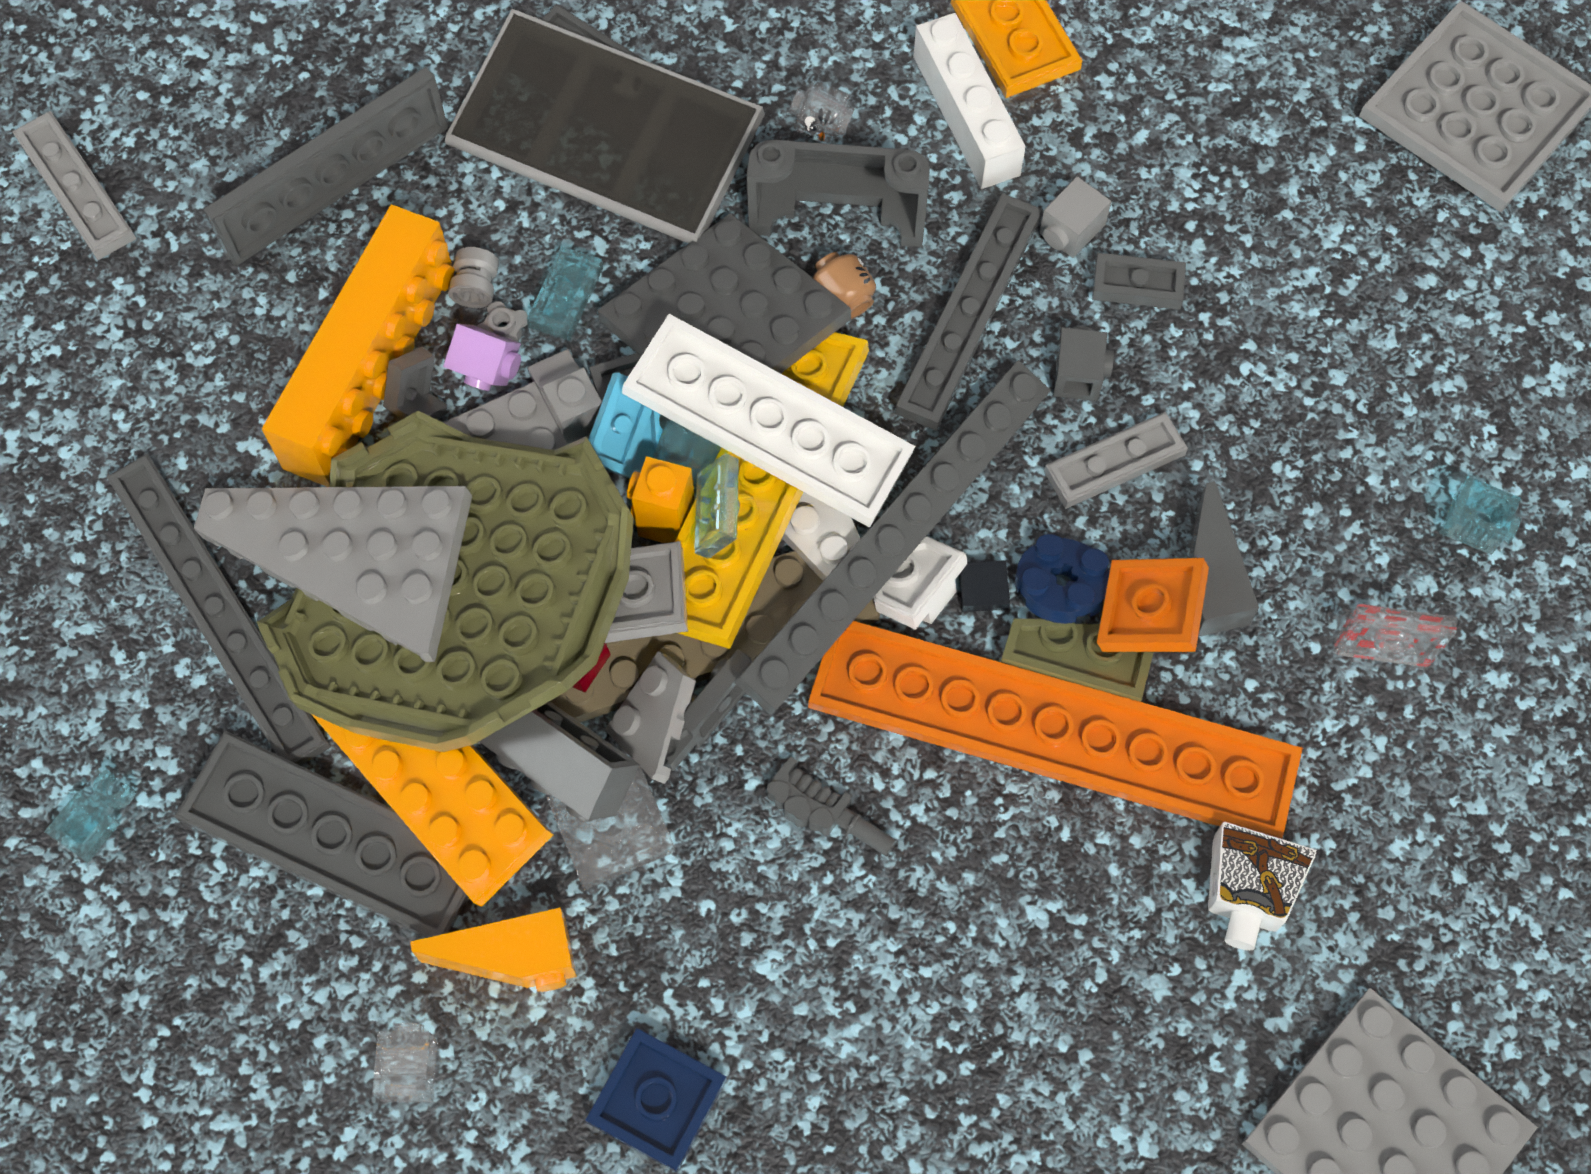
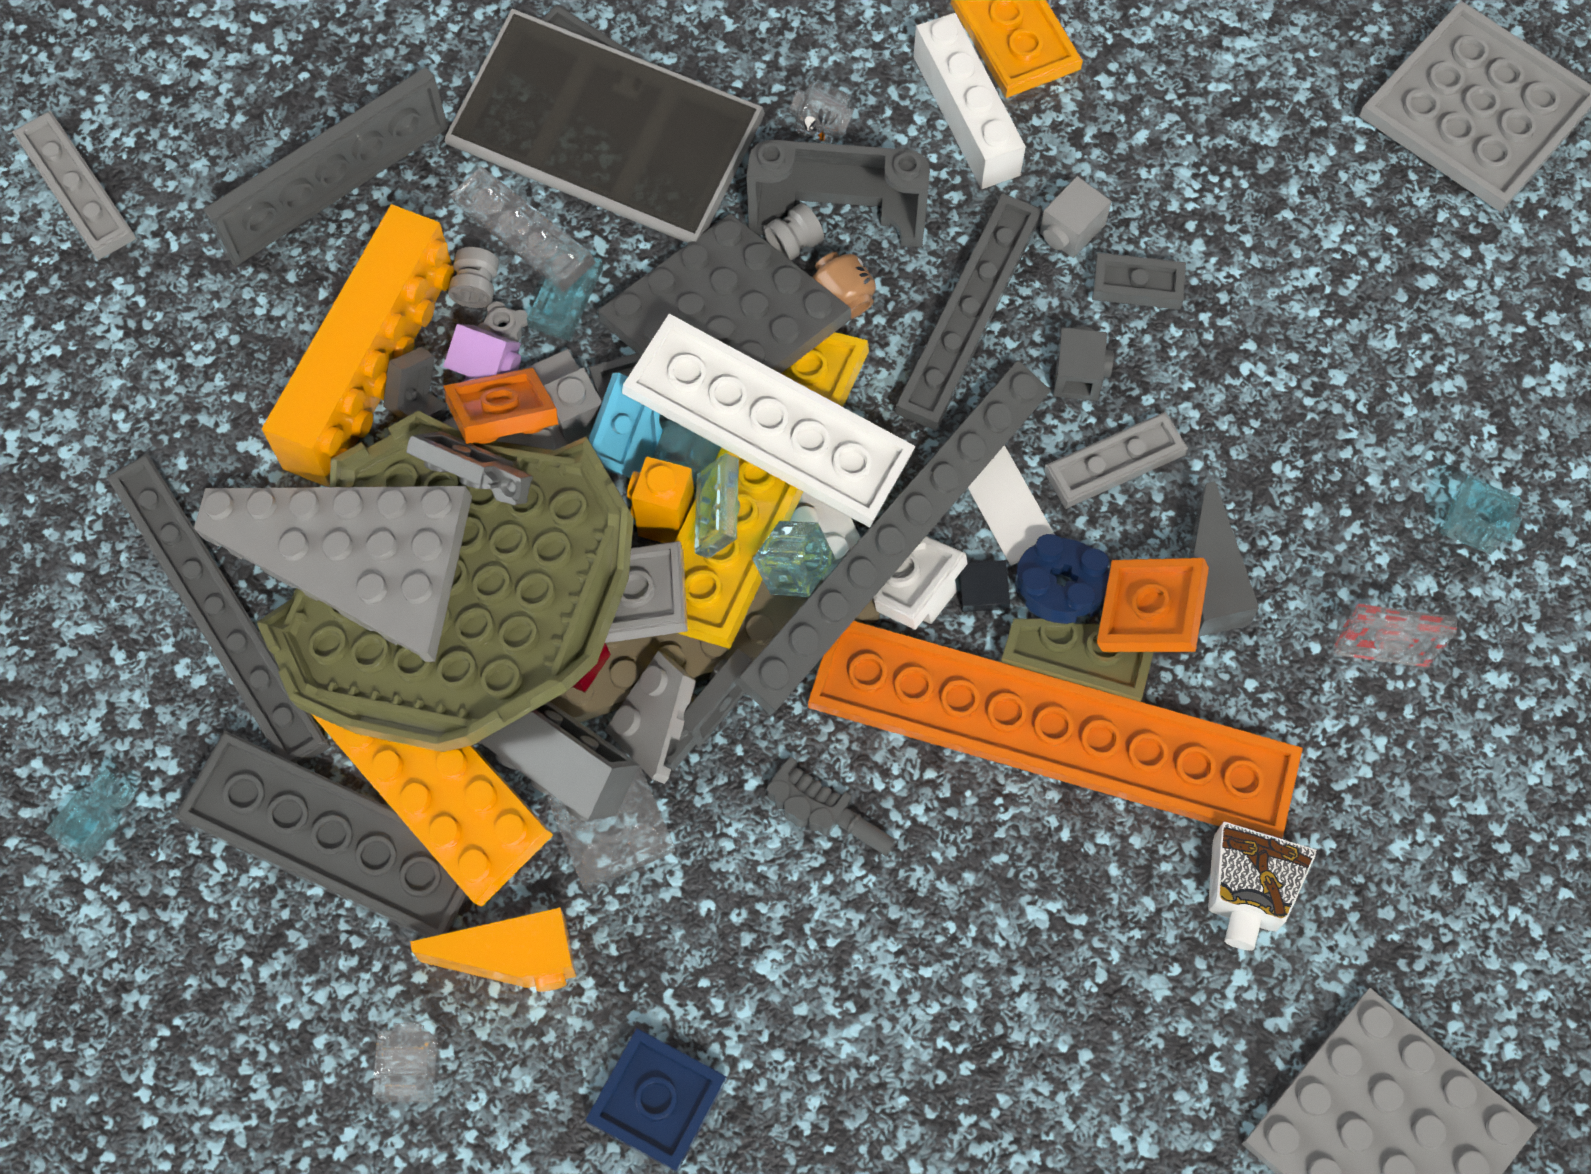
none -> dark grey hinge [406,431,533,505]
none -> orange plate [444,367,558,444]
none -> clear plate [450,166,596,293]
none -> clear light blue brick [753,521,835,597]
none -> light grey wheel [763,203,824,261]
none -> white sticker [968,445,1055,566]

